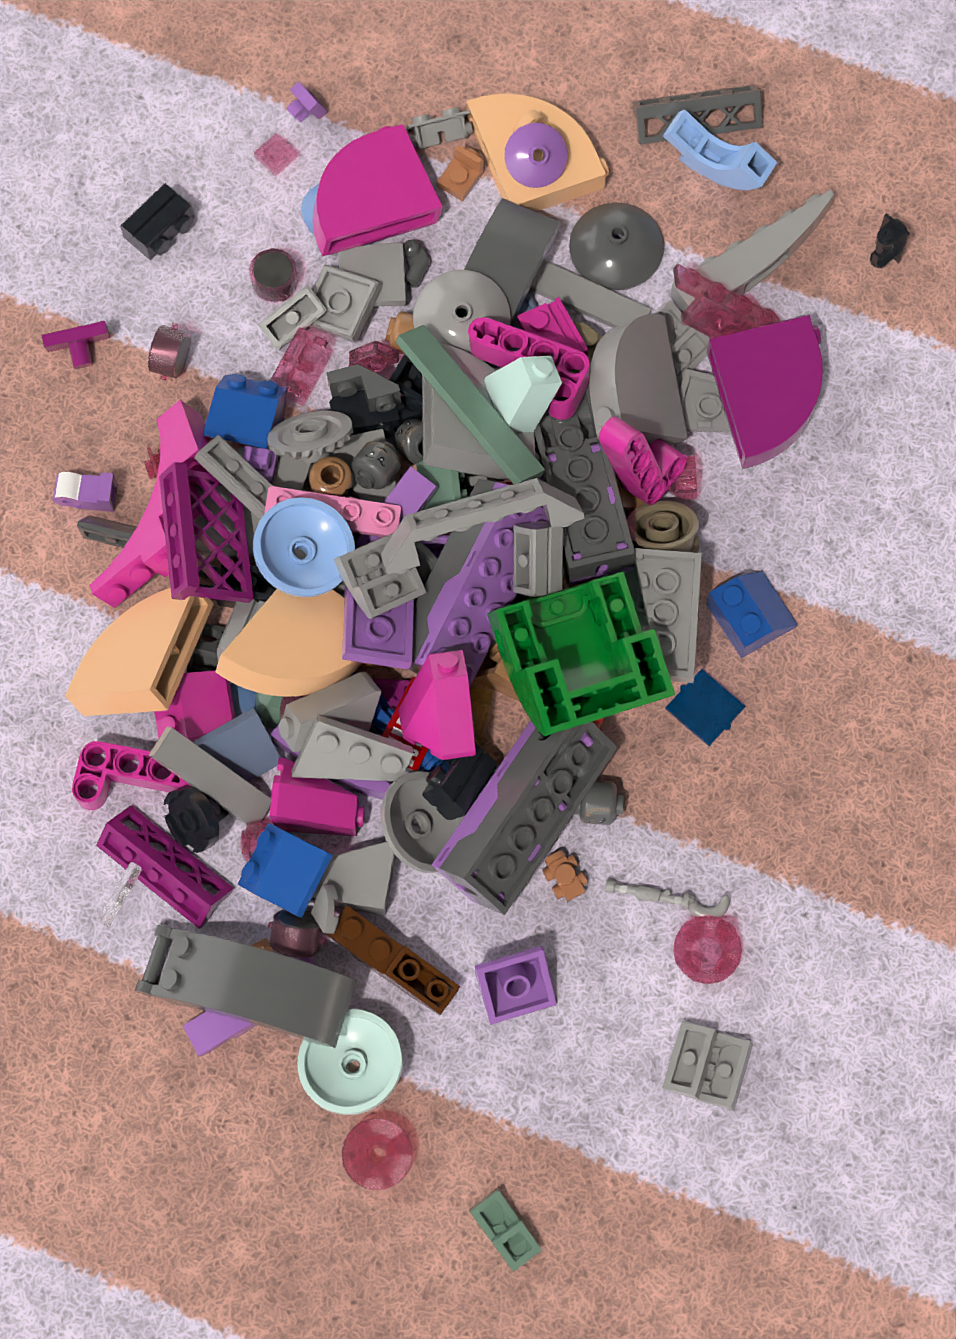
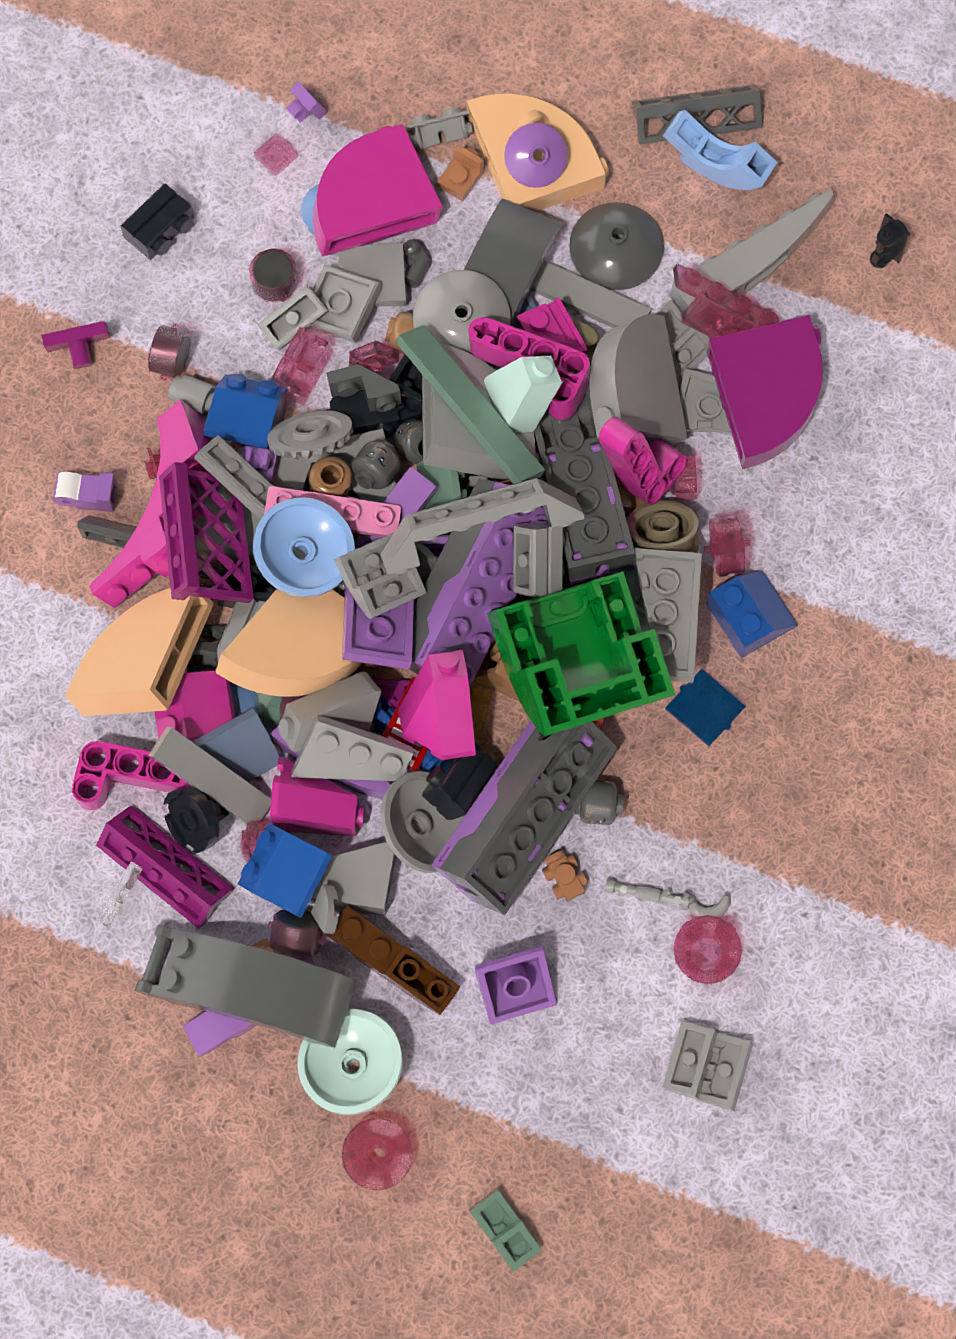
none -> light grey brick [168,375,216,416]
none -> clear pink wheel [704,515,751,577]

